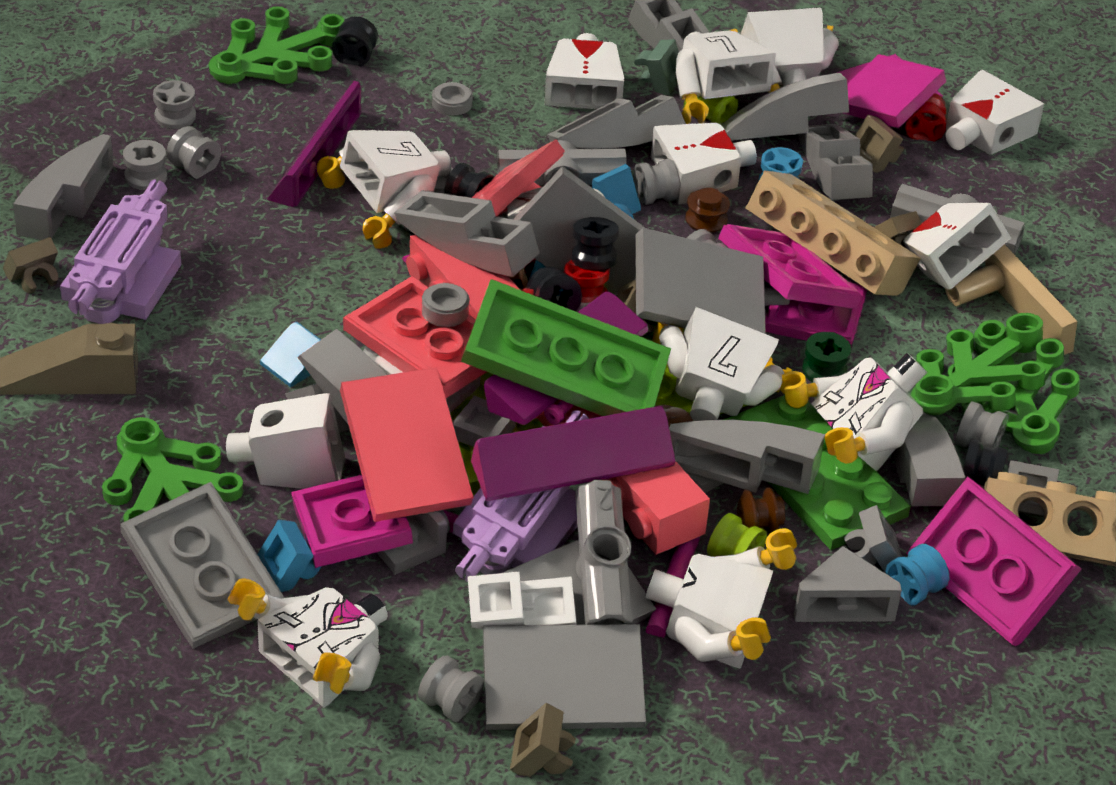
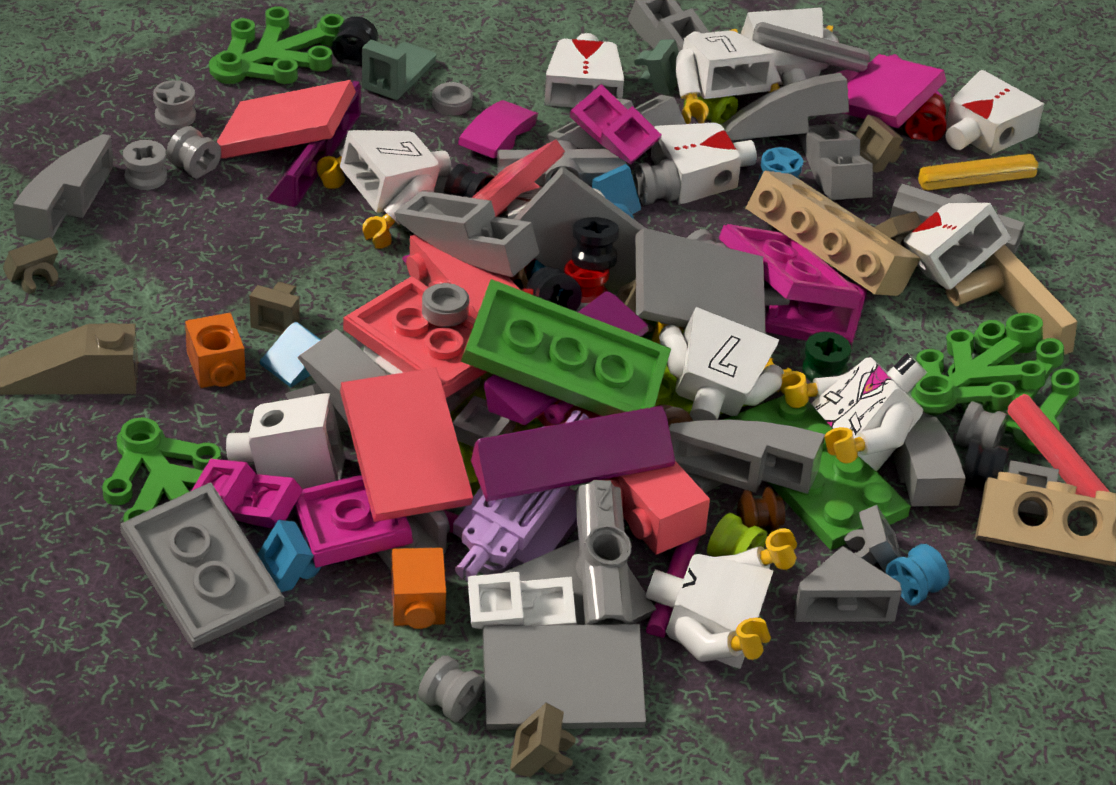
lavender piece [60,179,181,324] -> none
white torso [227,578,388,707] -> none
reddish brown wheel [685,188,730,233] -> none
dark pink tile [906,477,1082,646] -> none
none -> orange brick [185,312,246,388]
none -> dark pink slope [191,459,303,528]
none -> coral tile [217,80,356,159]
none -> dark tan tile [250,282,300,336]
none -> sand green bracket [362,40,436,100]
none -> orange brick [391,547,446,629]
none -> dark pink slope [458,100,538,159]
none -> dark pink slope [570,84,662,165]
none -> light grey axle [752,22,870,72]
none -> yellow axle [918,154,1038,191]
none -> coral axle [1008,394,1110,498]

